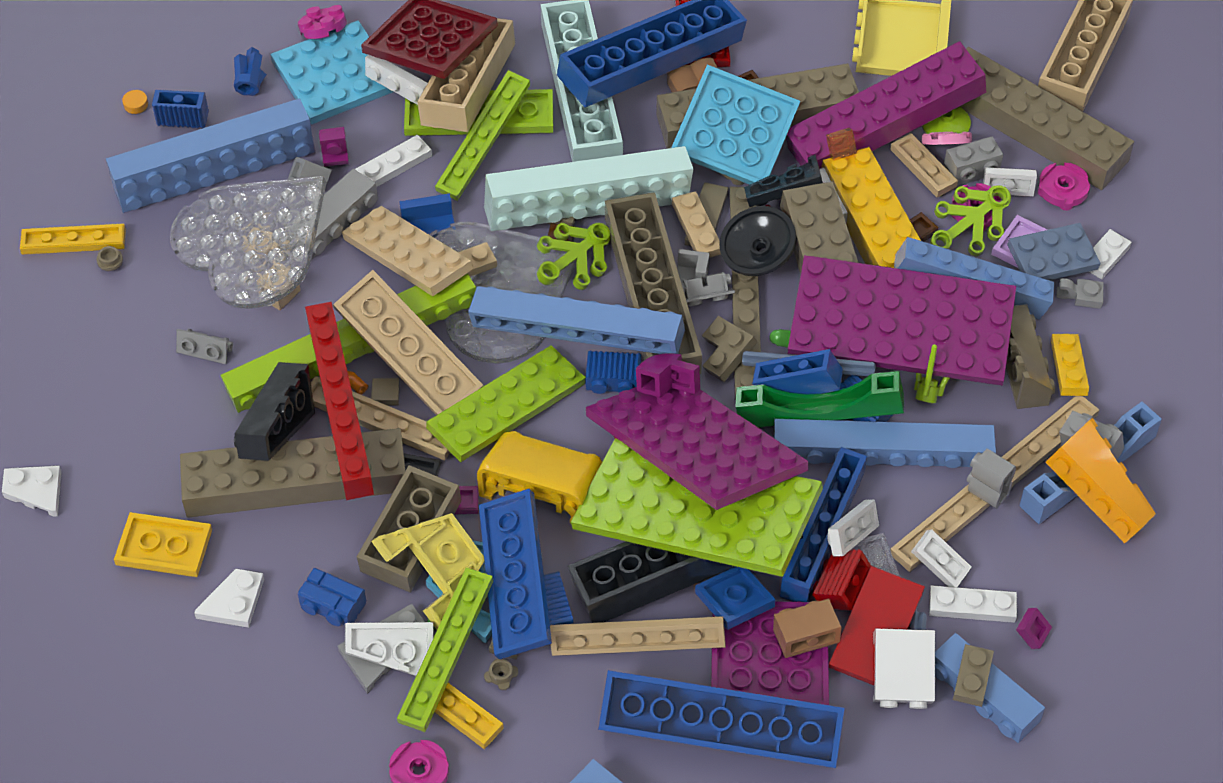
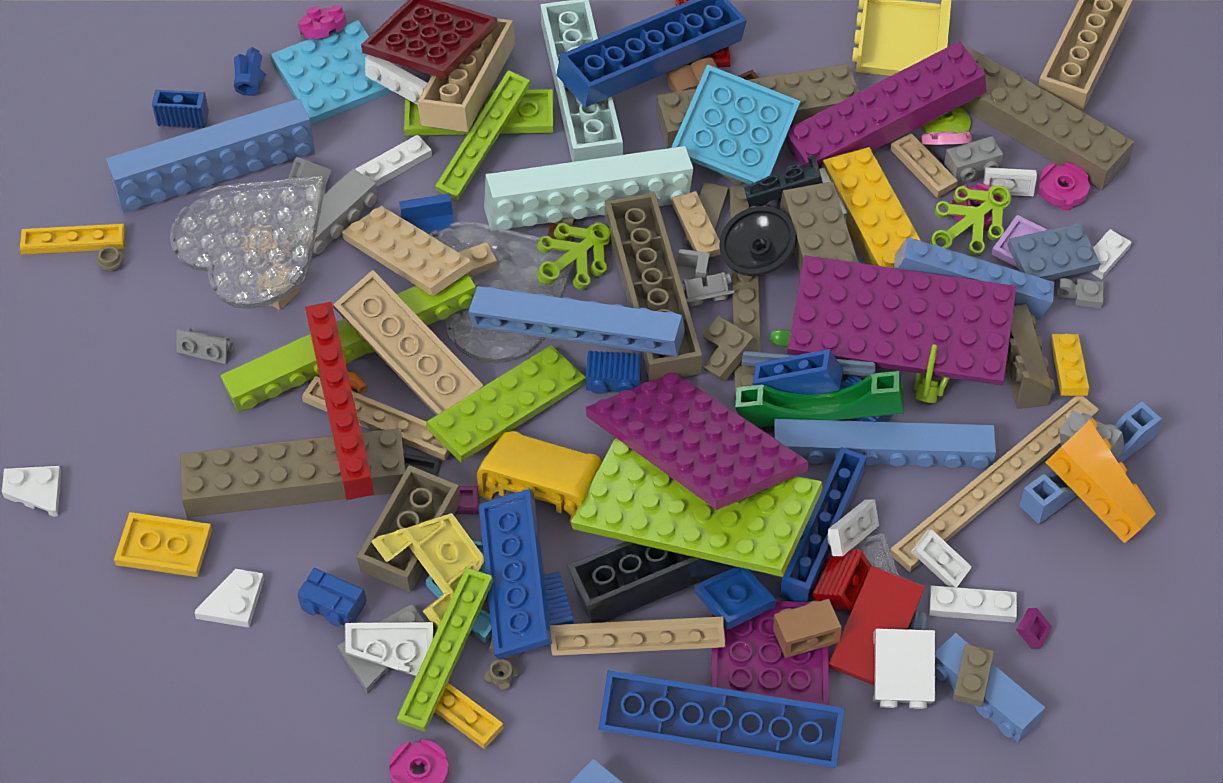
light orange tile [122,90,148,114] -> none
black wedge [234,362,315,461] -> none
magenta brick [319,127,349,167] -> none
dark tan tile [371,378,400,406] -> none
magenta brick [636,353,700,398] -> none
clear orange tile [826,127,857,161] -> none
reddish brown tile [910,212,939,242] -> none
light grey brick [967,448,1016,509] -> none

